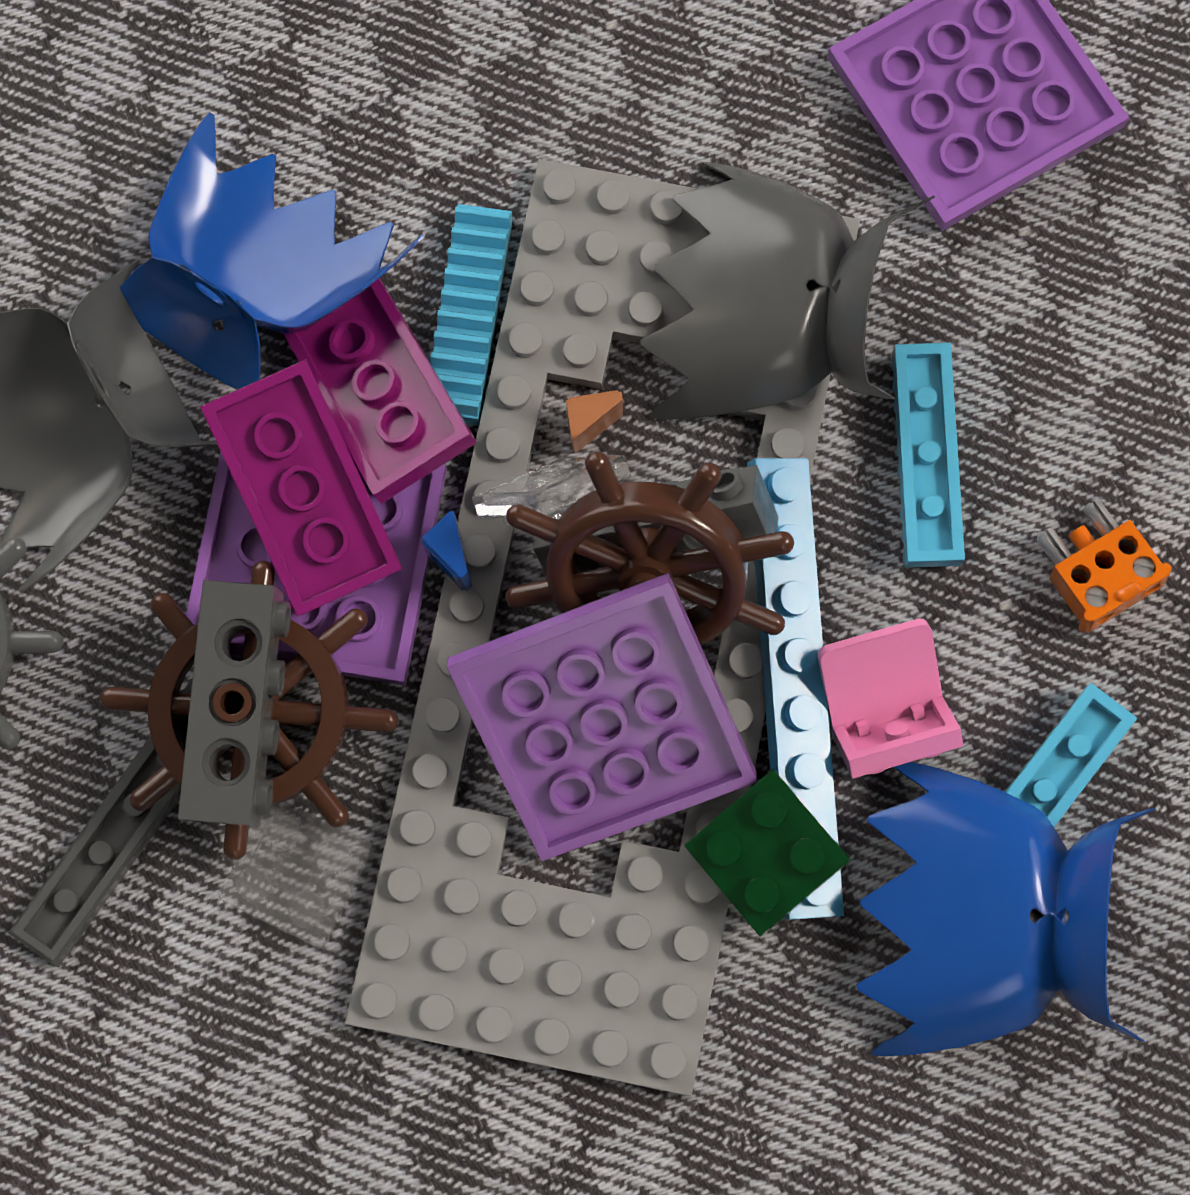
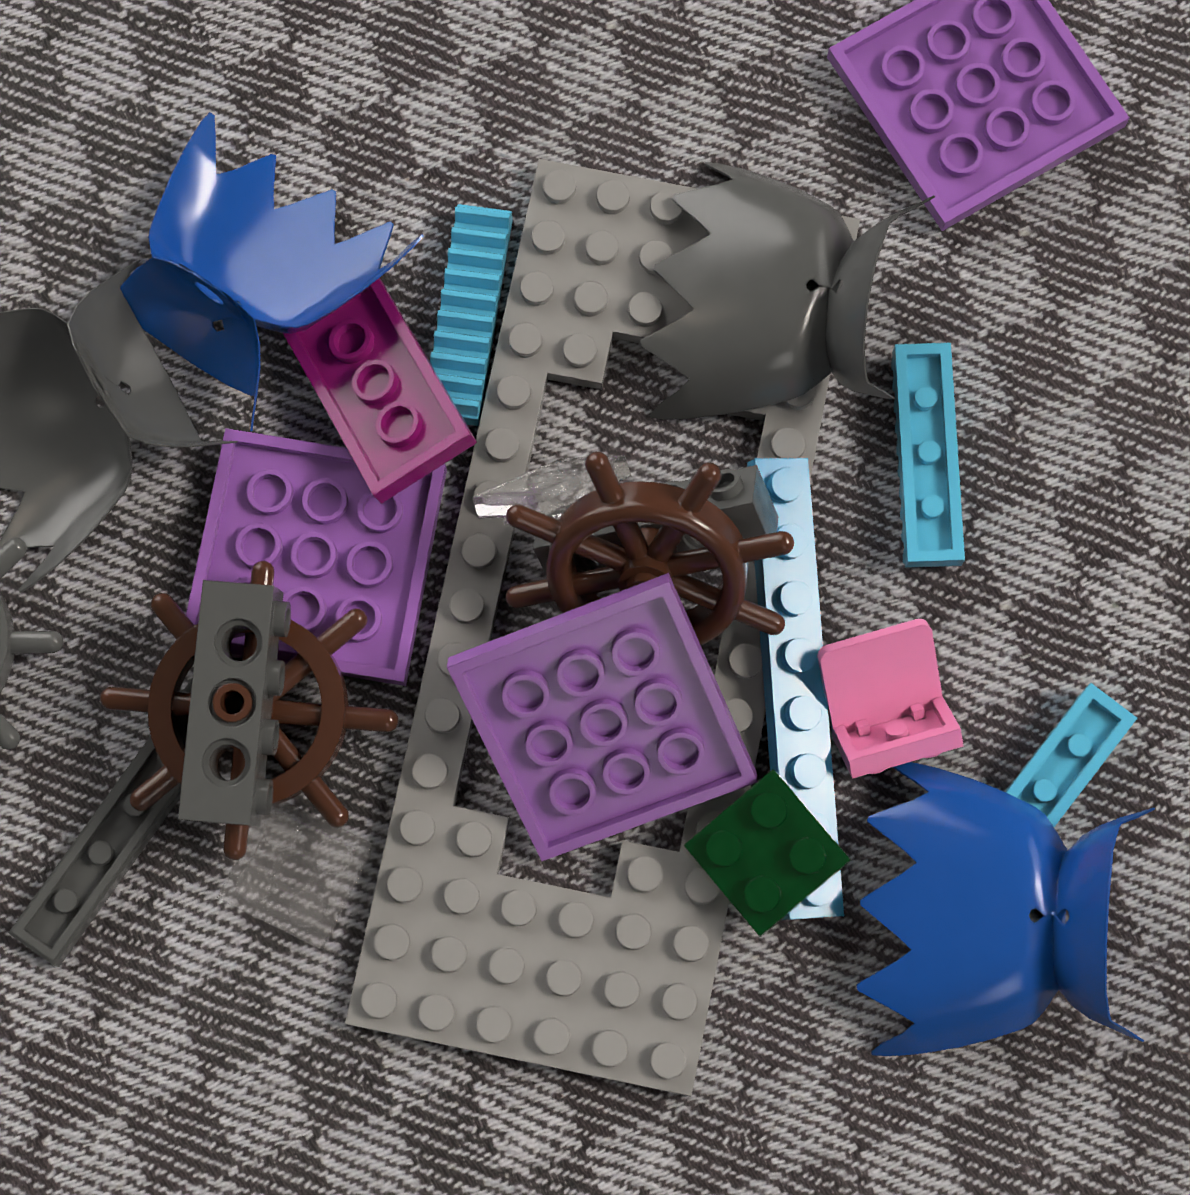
magenta plate [200,359,403,617] -> none
blue slope [421,511,473,591] -> none
nougat slope [566,390,623,453] -> none
orange piece [1037,499,1172,633] -> none

